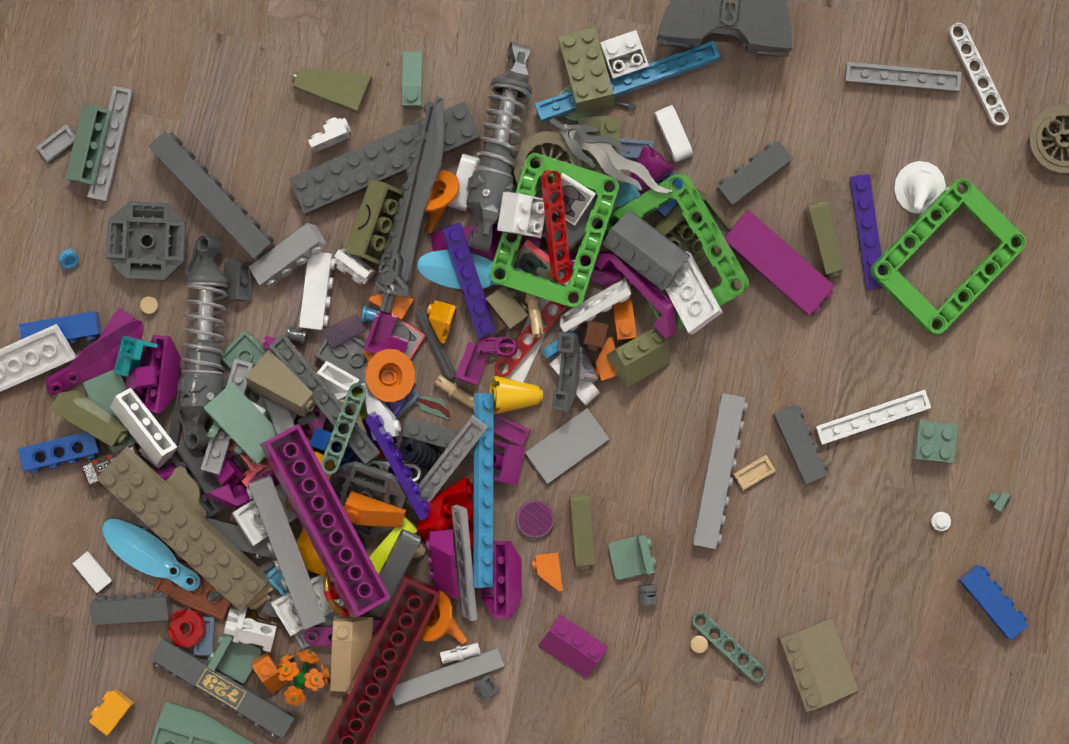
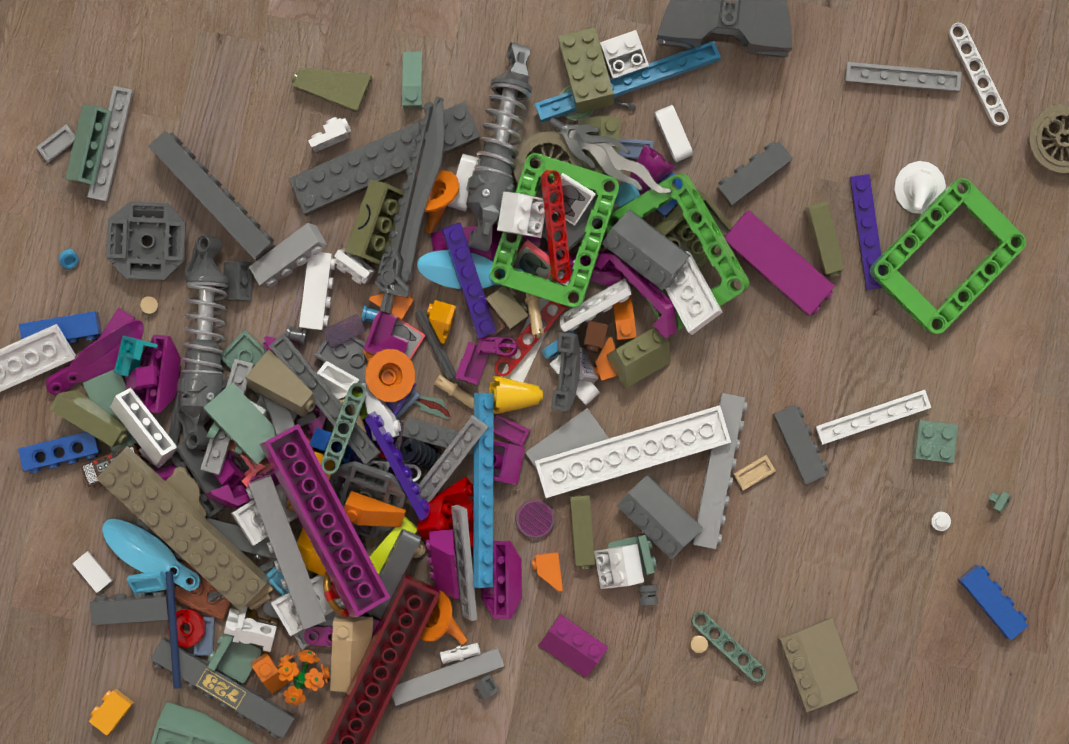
none -> medium azure tile [126,570,166,593]
none -> dark blue piece [165,571,181,688]
none -> white plate [535,405,731,498]
none -> white slope [594,544,644,589]
none -> dark grey slope [617,474,703,560]

